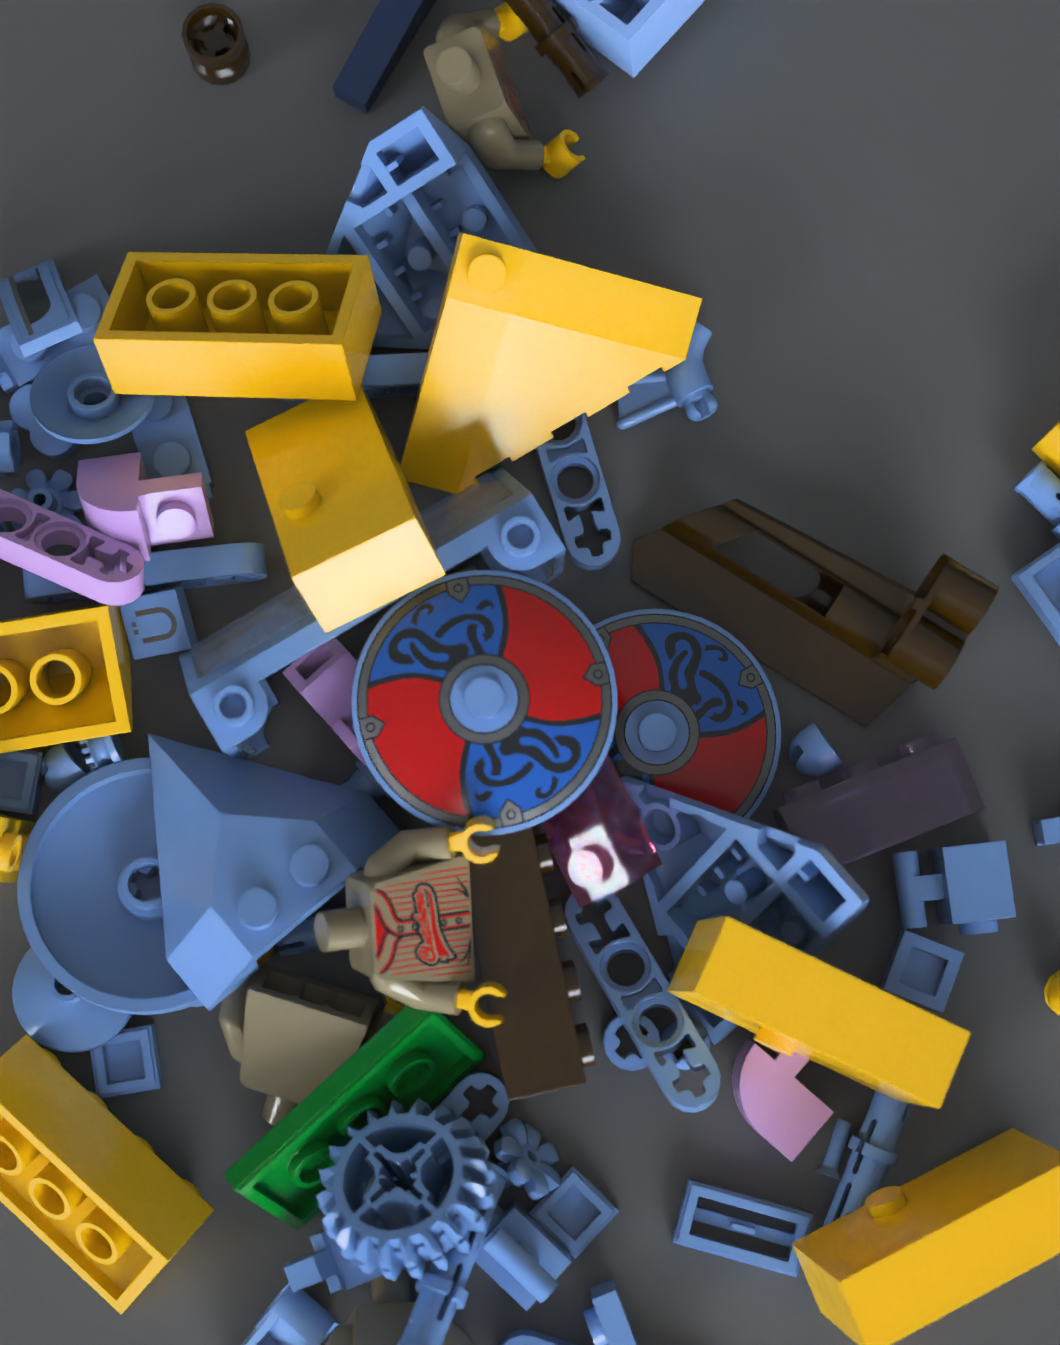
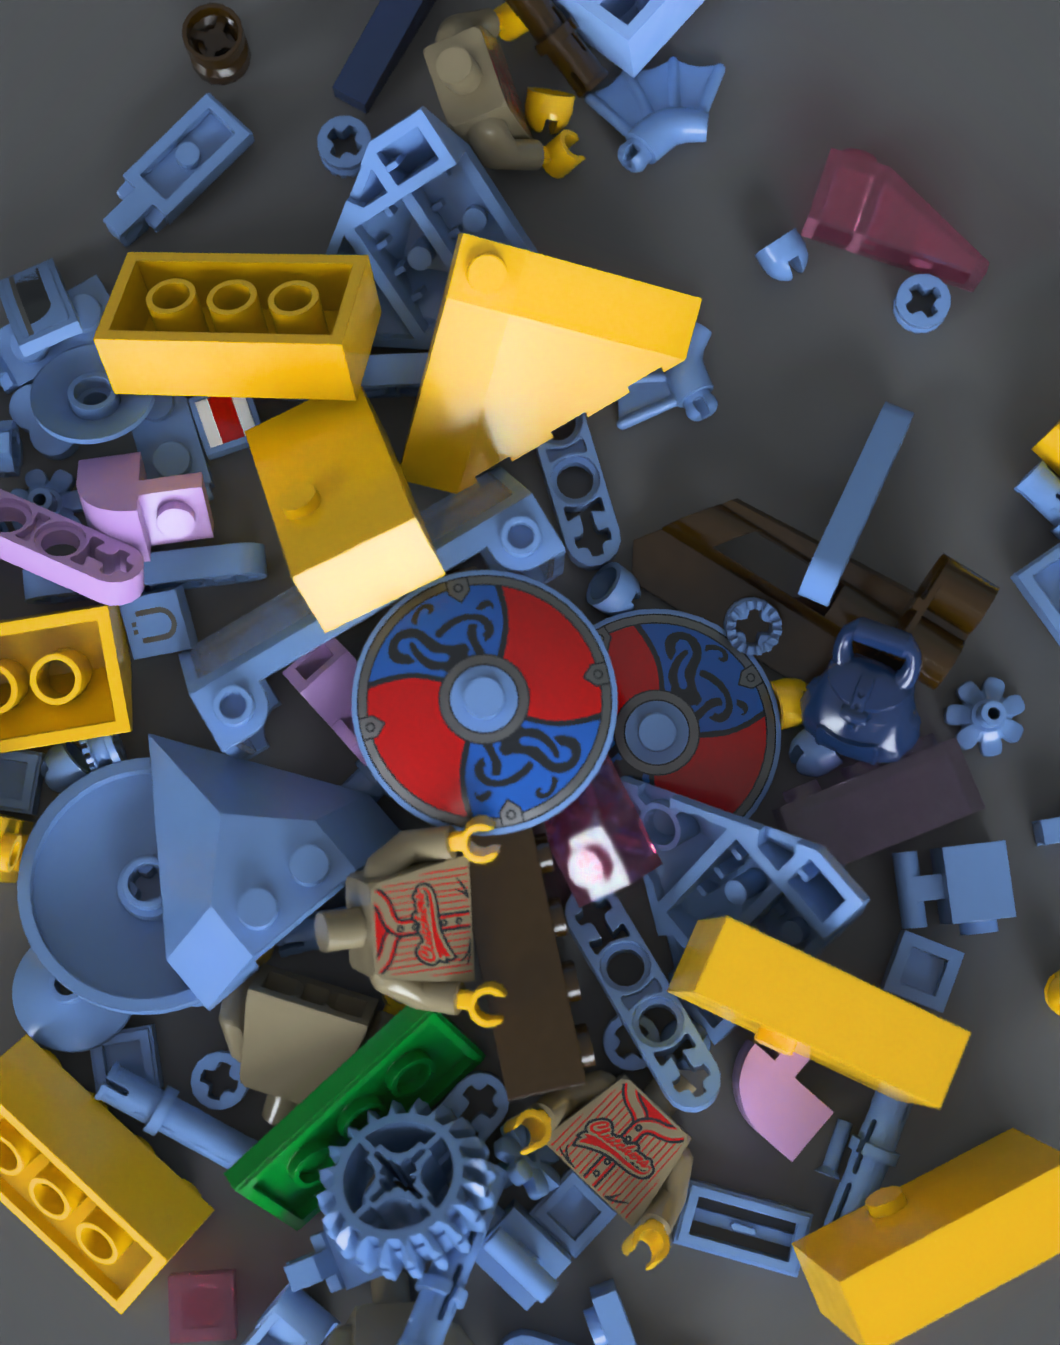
none -> medium blue pin [94,1061,258,1169]
none -> medium blue hinge [103,93,255,248]
none -> clear pink plate [168,1269,239,1344]
none -> tile [187,396,262,461]
none -> medium blue bush [190,1050,249,1110]
none -> medium blue bush [317,116,372,178]
none -> dark tan torso [503,1070,696,1270]
none -> yellow hinge [525,87,575,134]
none -> medium blue arm [584,57,726,173]
none -> medium blue hinge [586,562,641,616]
none -> medium blue bush [723,597,782,656]
none -> medium blue hinge [754,228,808,281]
none -> yellow hinge [769,678,808,730]
none -> medium blue beam [798,401,914,607]
none -> dark blue piece [800,616,922,765]
none -> clear pink slope [801,148,990,292]
none -> medium blue bush [893,274,951,333]
none -> medium blue plant [944,677,1025,757]

